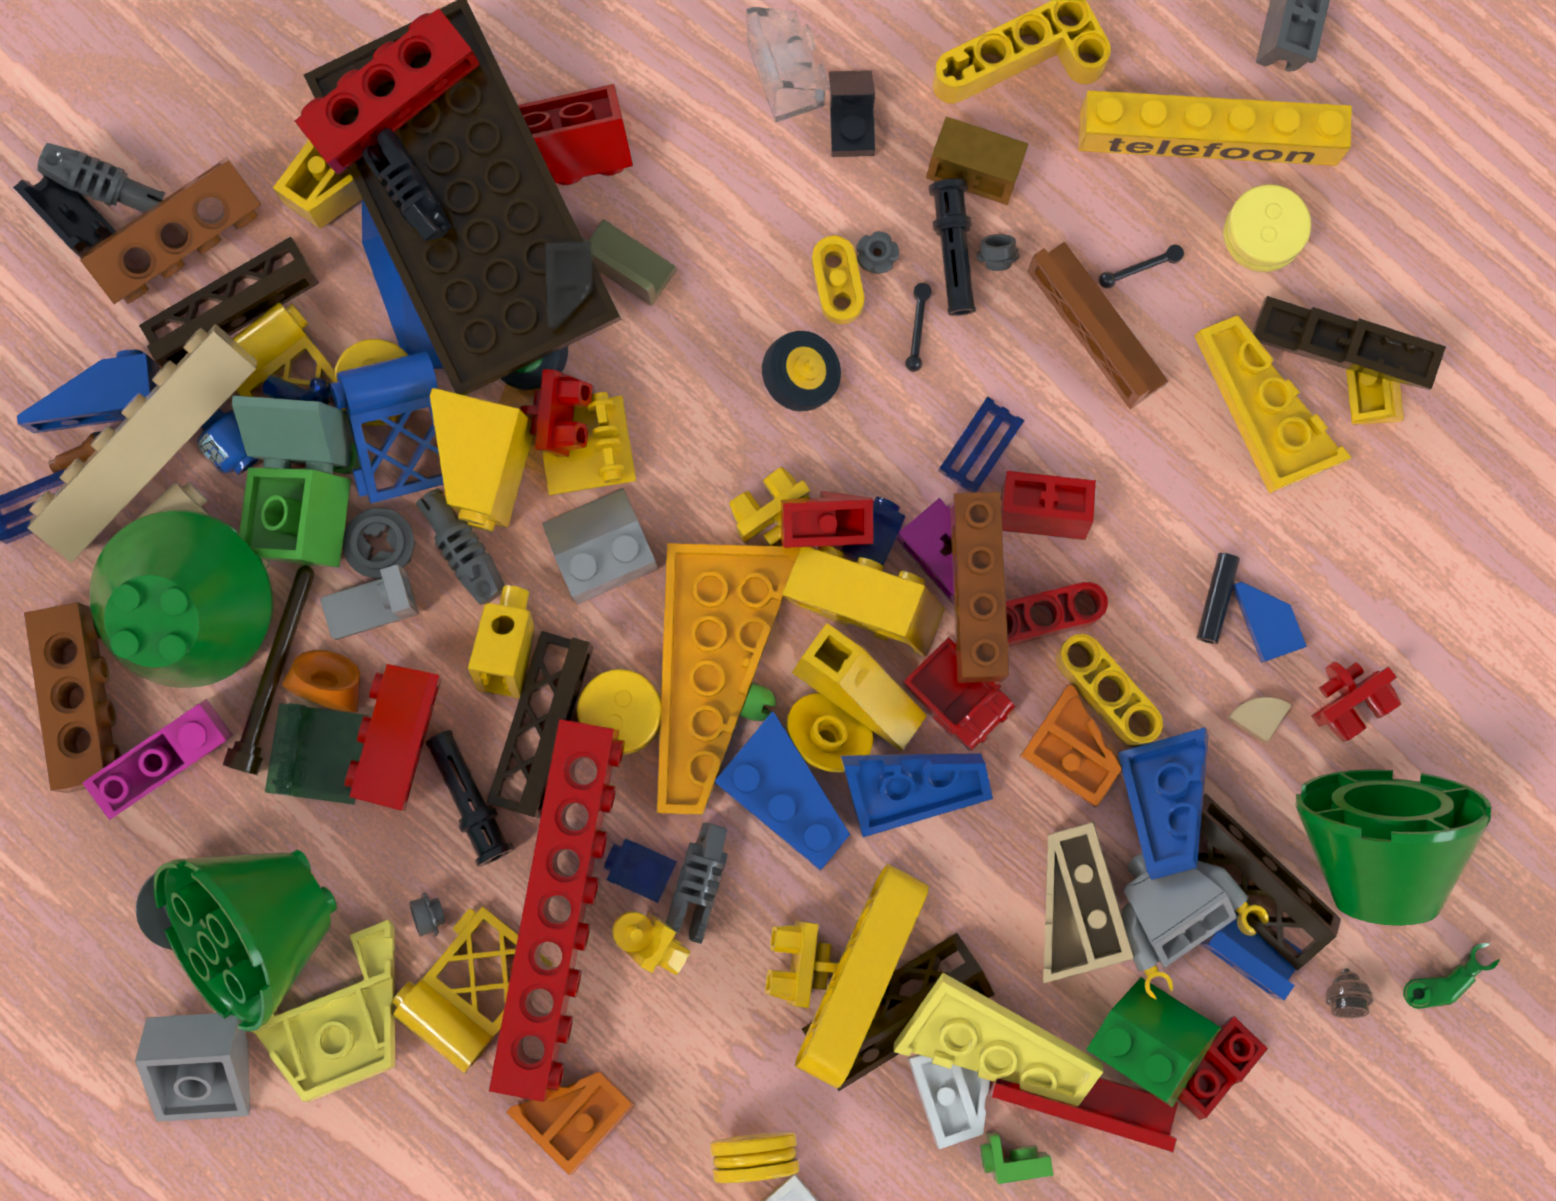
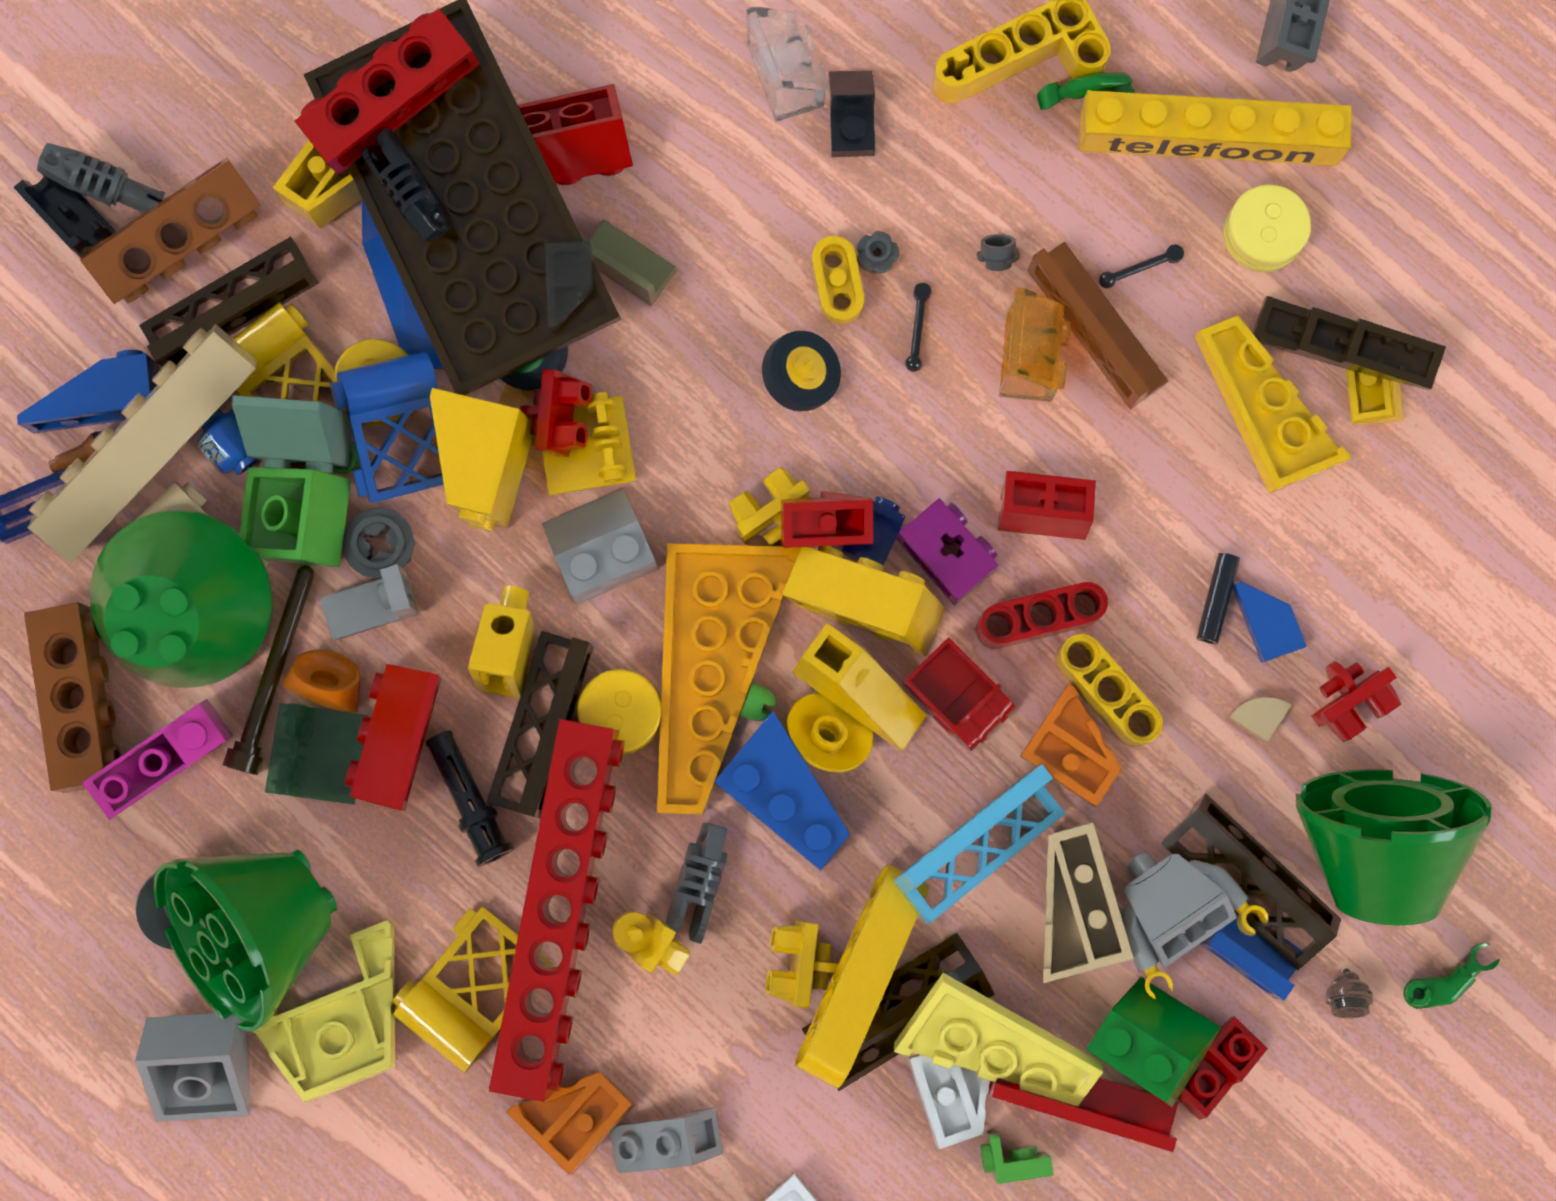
clear blue arm [263,375,332,405] -> none
dark grey plate [409,893,445,937] -> none
dark grey hinge [416,488,505,605] -> none
clear blue bracket [603,838,678,903] -> none
yellow head [710,1132,800,1183] -> none
blue wing [841,753,993,837] -> none
pearl gold hinge [926,116,1029,205] -> none
black pin [929,179,976,316] -> none
clear blue tile [938,396,1025,493] -> none
dark orange brick [950,492,1009,683] -> none
blue wing [1117,727,1209,880] -> none
none -> light grey bracket [610,1107,723,1173]
none -> medium azure fence [893,764,1066,924]
none -> clear yellow slope [999,287,1070,402]
none -> green arm [1037,72,1135,110]

